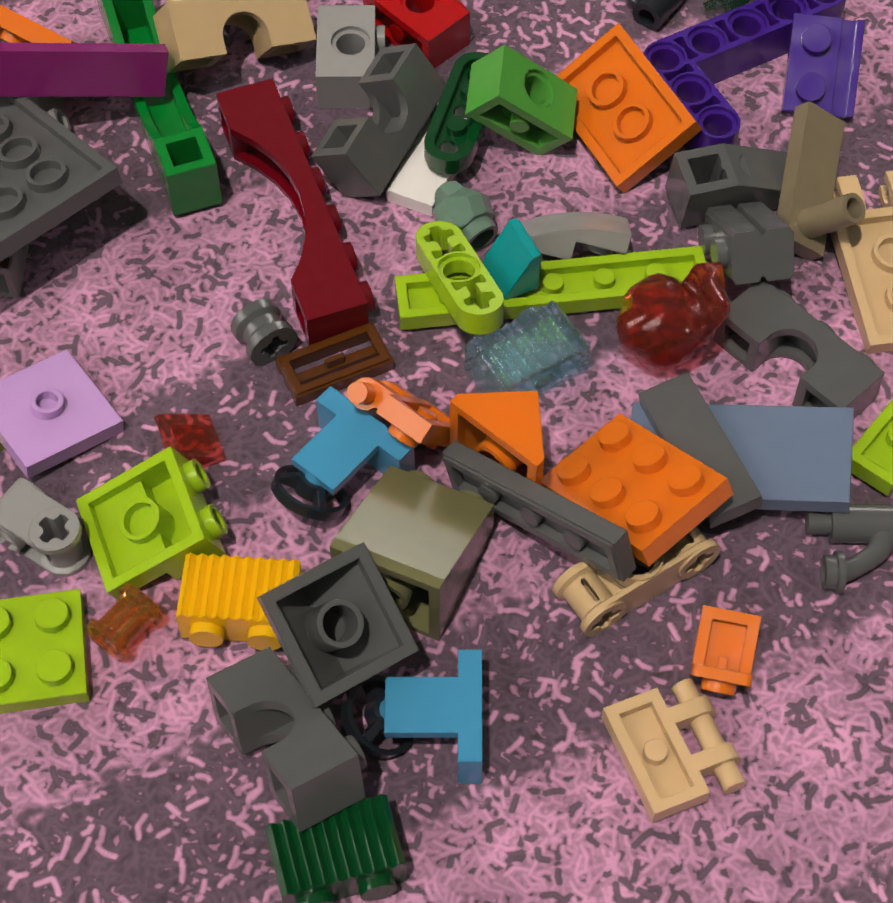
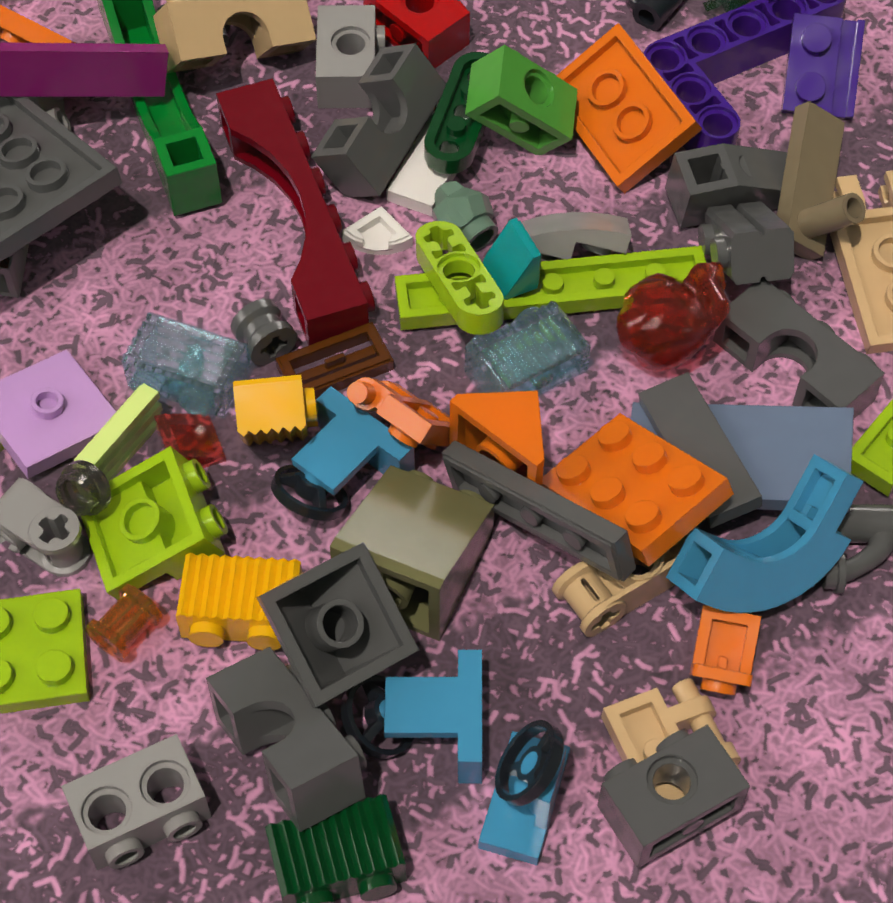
none -> clear smoke plate [56,460,111,516]
none -> light grey brick [61,734,211,870]
none -> yellowish green tile [74,383,165,492]
none -> clear light blue brick [122,312,251,418]
none -> yellow brick [233,375,318,446]
none -> white tile [341,206,413,255]
none -> piece [478,720,570,865]
none -> dark grey brick [597,724,750,868]
none -> dark azure arch [666,454,864,613]

